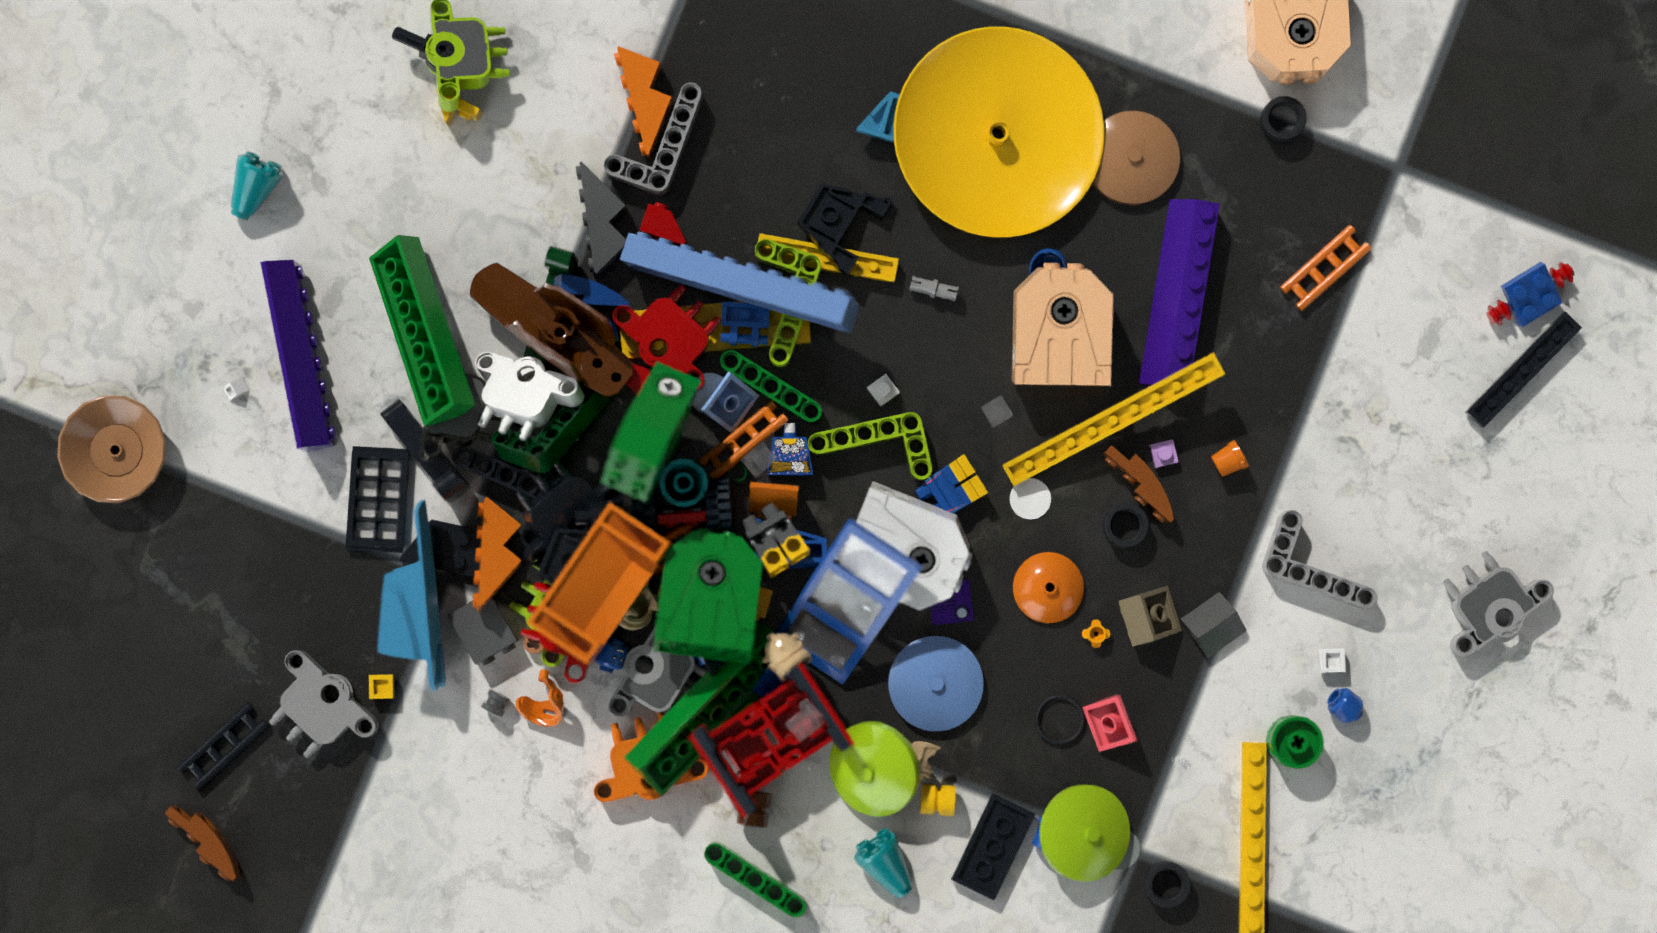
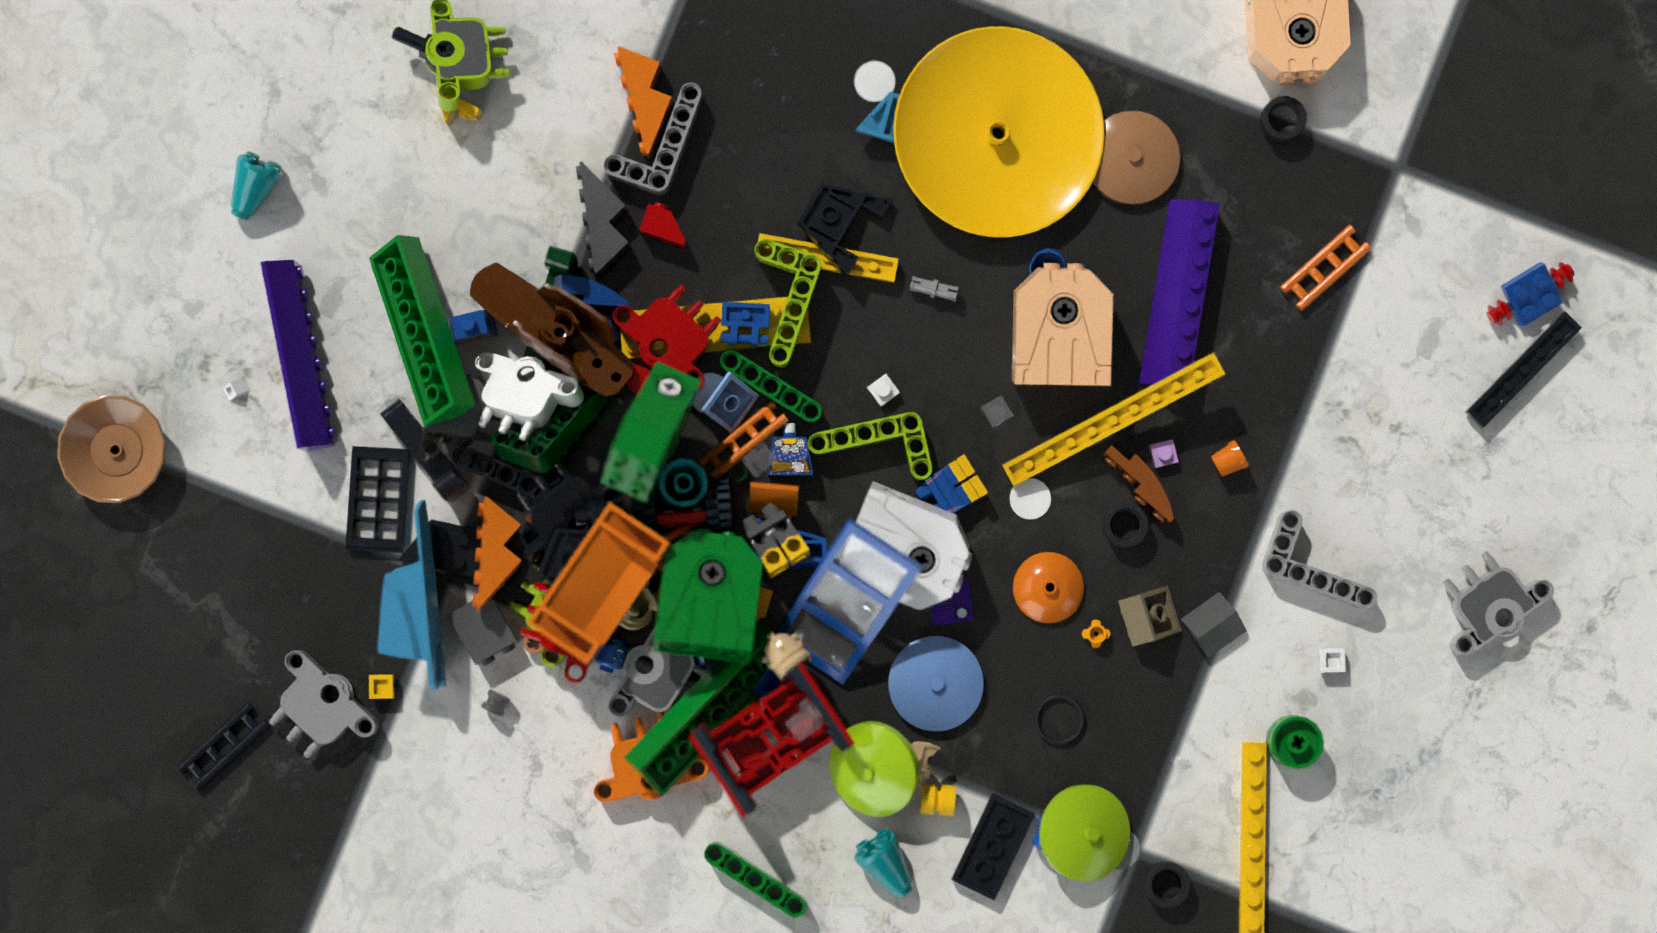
dark orange slope [165,805,241,881] -> none
orange helmet [516,669,564,727] -> none
medium blue piece [620,231,860,334] -> none
reddish brown wheel [736,791,772,828] -> none
coral slope [1082,694,1137,752] -> none
blue head [1327,688,1363,723] -> none
none -> blue torso [449,310,498,345]
none -> white sticker [854,61,895,102]

